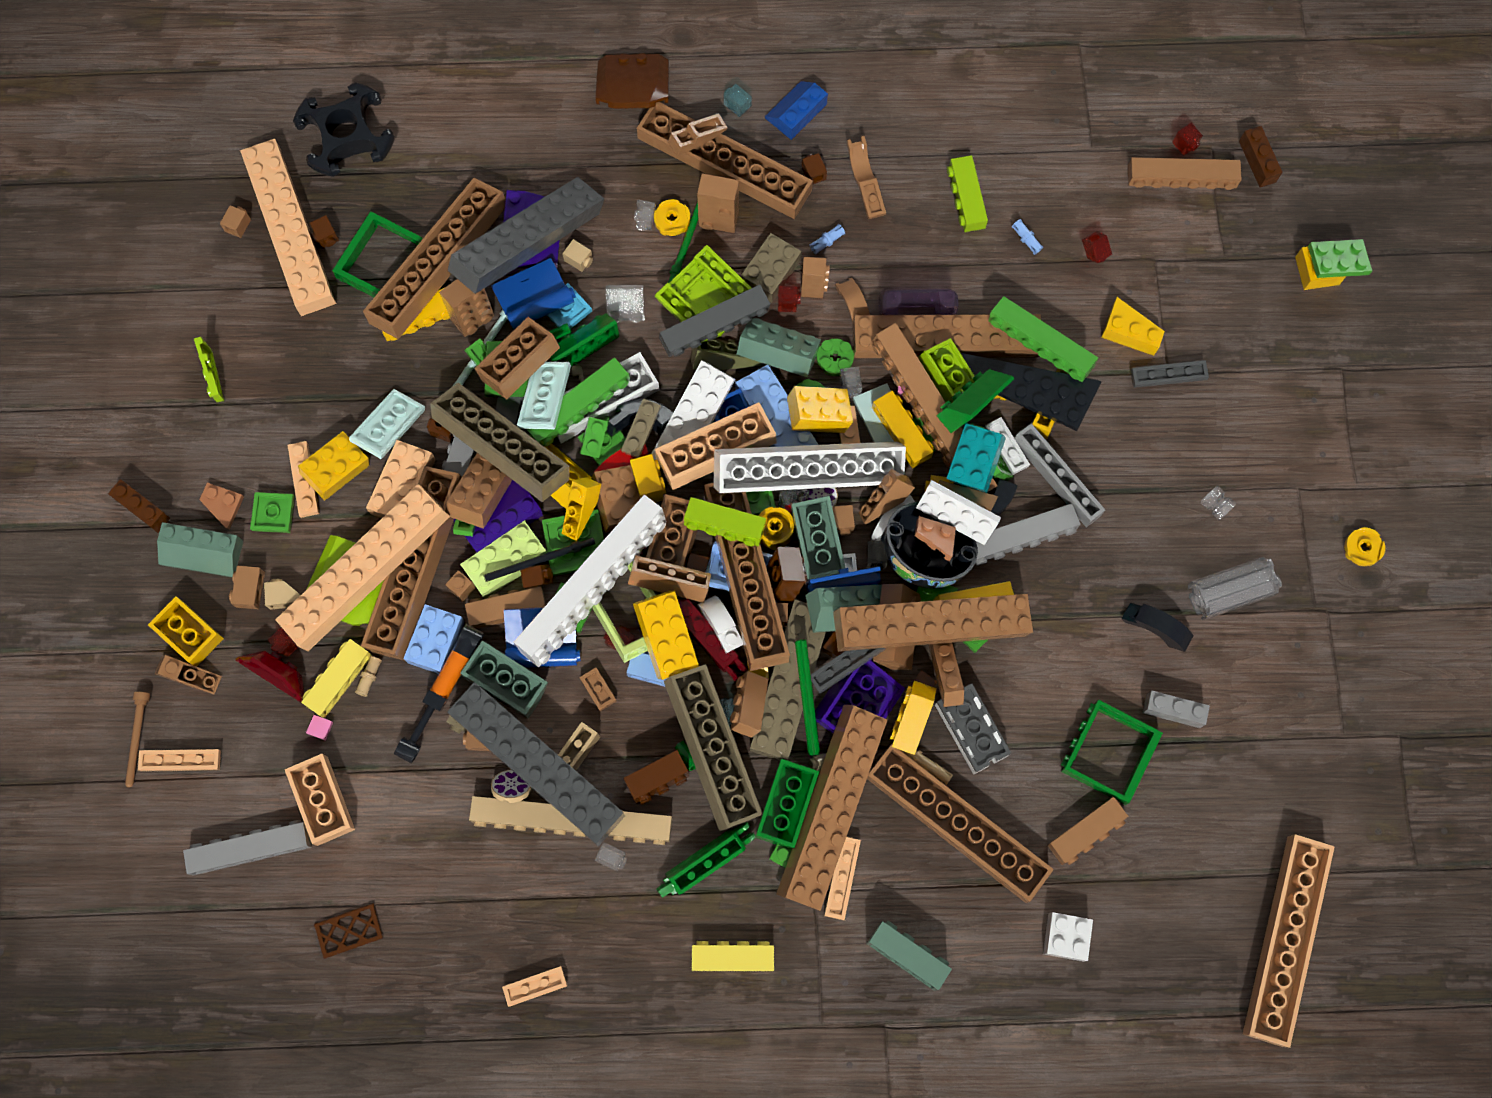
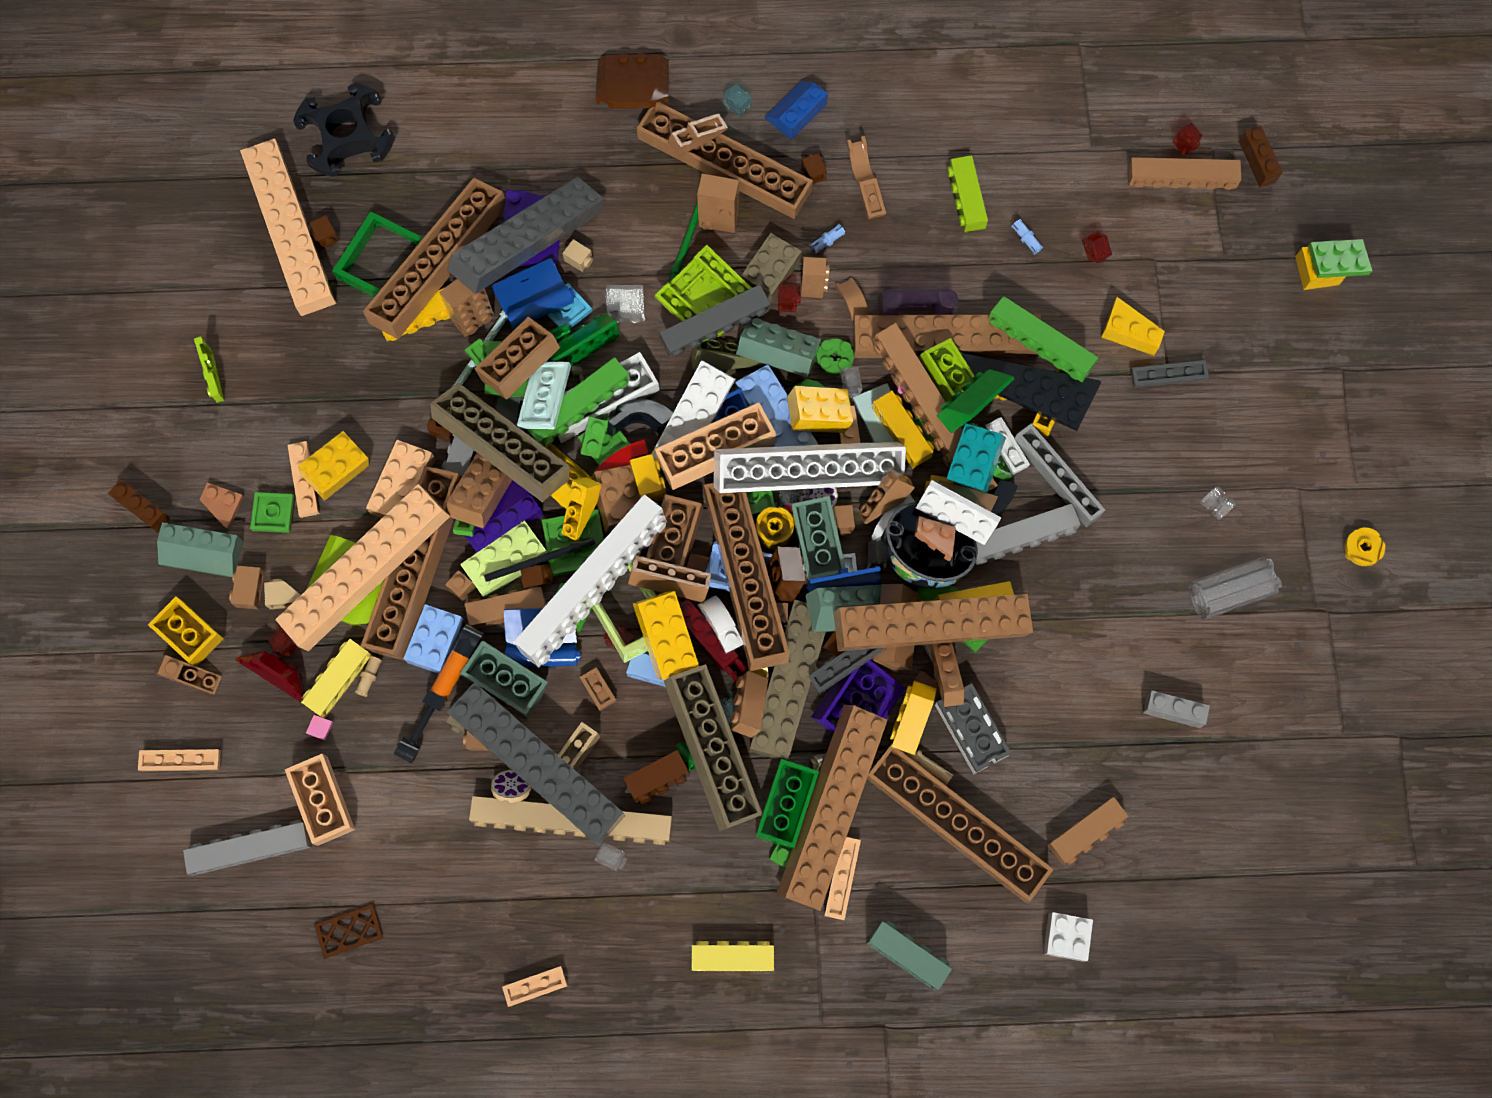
medium nougat piece [125,692,150,787] -> none
medium nougat brick [220,206,251,238] -> none
light aqua tile [349,389,425,459] -> none
dark tan plate [621,399,661,458] -> none
clear brick [634,200,656,231] -> none
yellow plate [654,199,690,236] -> none
green hinge [656,822,756,898] -> none
lime brick [684,497,766,546] -> none
green axle [795,639,820,756] -> none
green window [1061,700,1163,805] -> none
black arch [1122,603,1194,652] -> none
light nougat brick [1243,834,1335,1048] -> none

